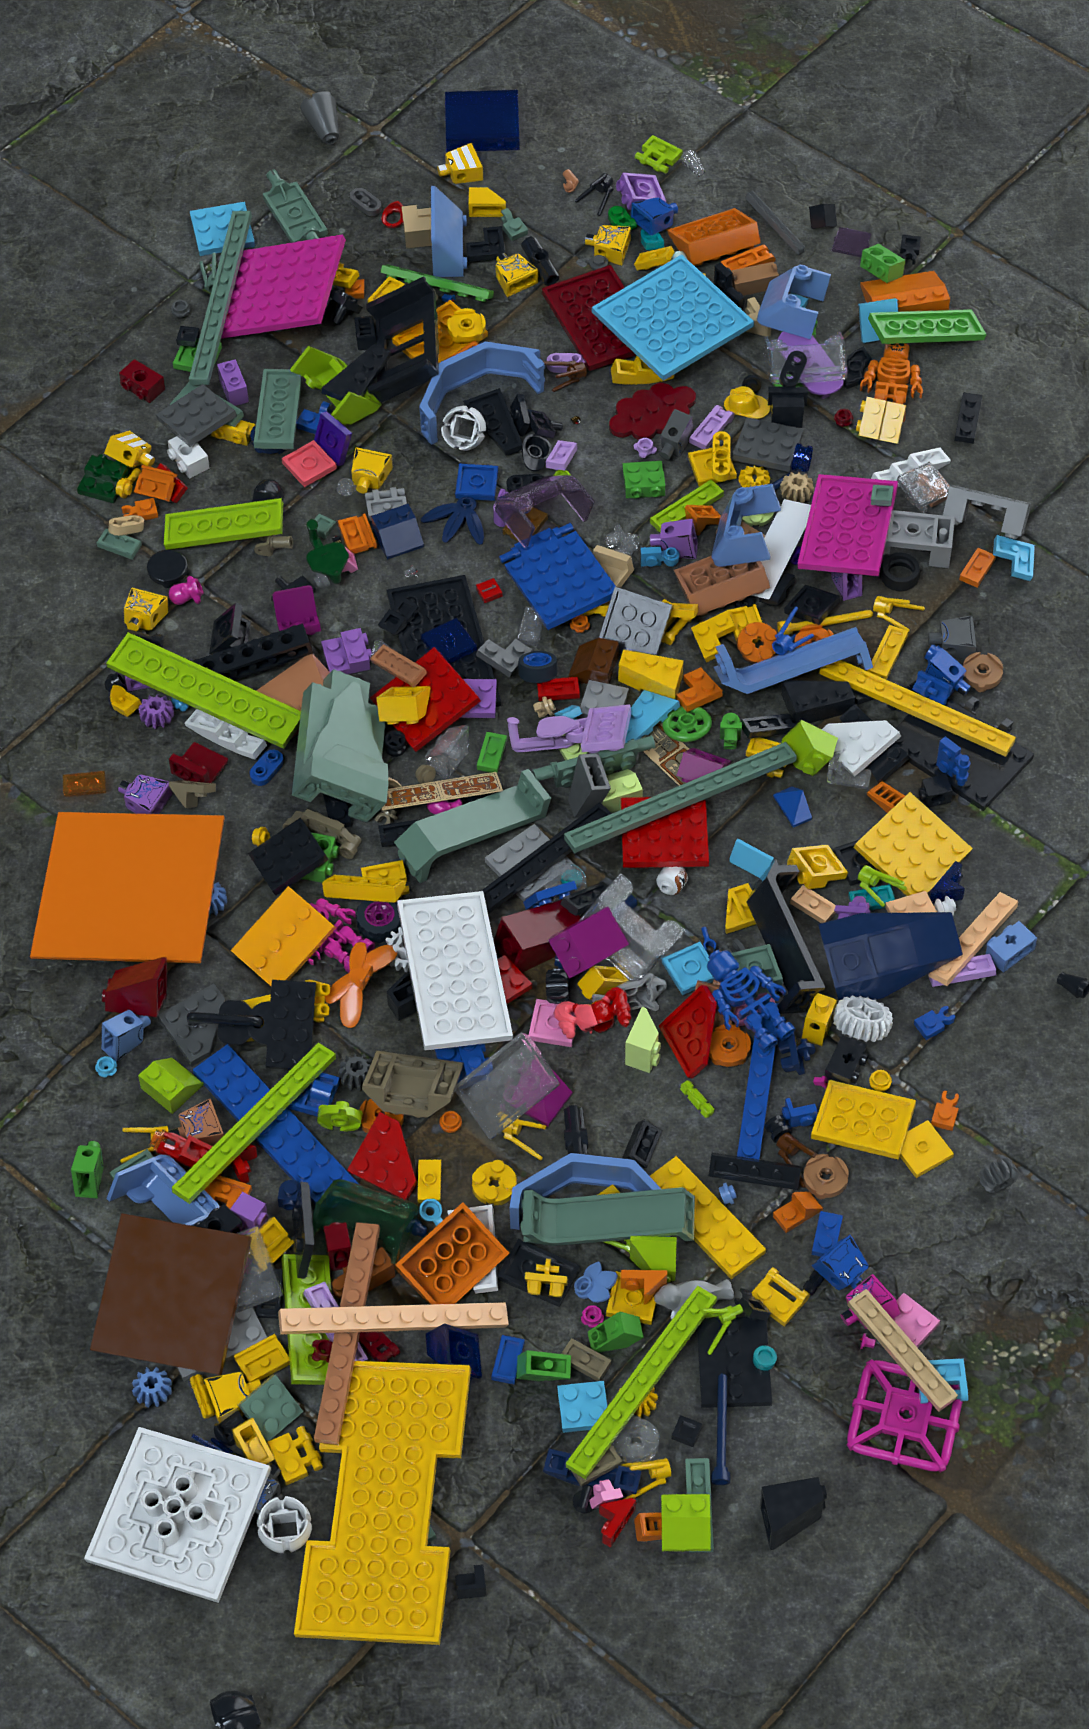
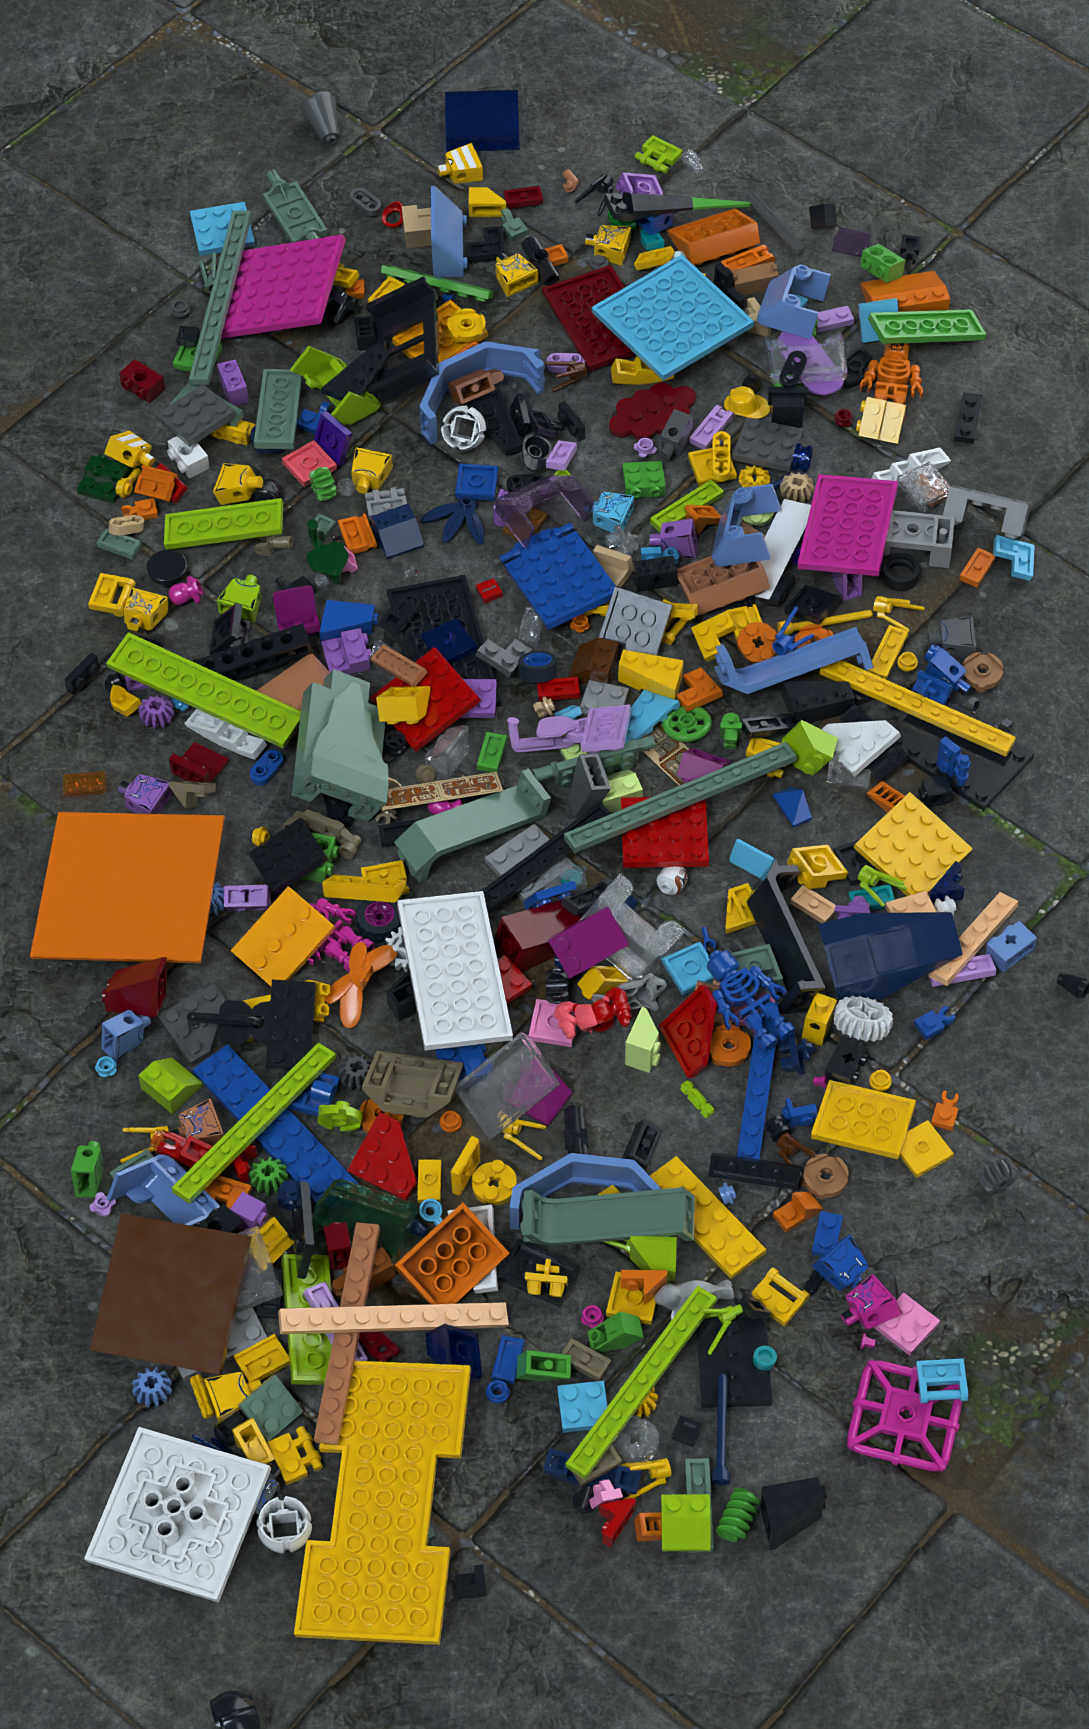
dark red plate [312,1339,333,1363] -> none
medium blue plate [574,1262,618,1303] -> none
tan plate [848,1289,958,1412] -> none
sand green plate [871,485,894,506] -> none
none -> black plate [64,653,100,695]
none -> yellow plate [88,573,136,617]
none -> lavender plate [89,1192,116,1217]
none -> yellow torso [213,463,263,505]
none -> lime torso [217,575,262,623]
none -> medium lavender brick [224,885,271,911]
none -> bright green gear [249,1156,288,1196]
none -> bright green gear [309,467,337,501]
none -> blue slope [320,600,379,641]
none -> dark orange hinge [447,368,504,404]
none -> yellow plate [451,1136,480,1196]
none -> blue plate [486,1380,510,1404]
none -> dark red plate [503,186,543,209]
none -> orange plate [545,244,568,266]
none -> black plate [557,401,585,442]
none -> medium azure torso [584,492,634,536]
none -> black plate [603,191,752,221]
none -> black brick [633,555,677,592]
none -> bright green piece [716,1487,761,1542]
none -> lavender plate [816,306,854,333]
none -> yellow plate [897,652,918,672]

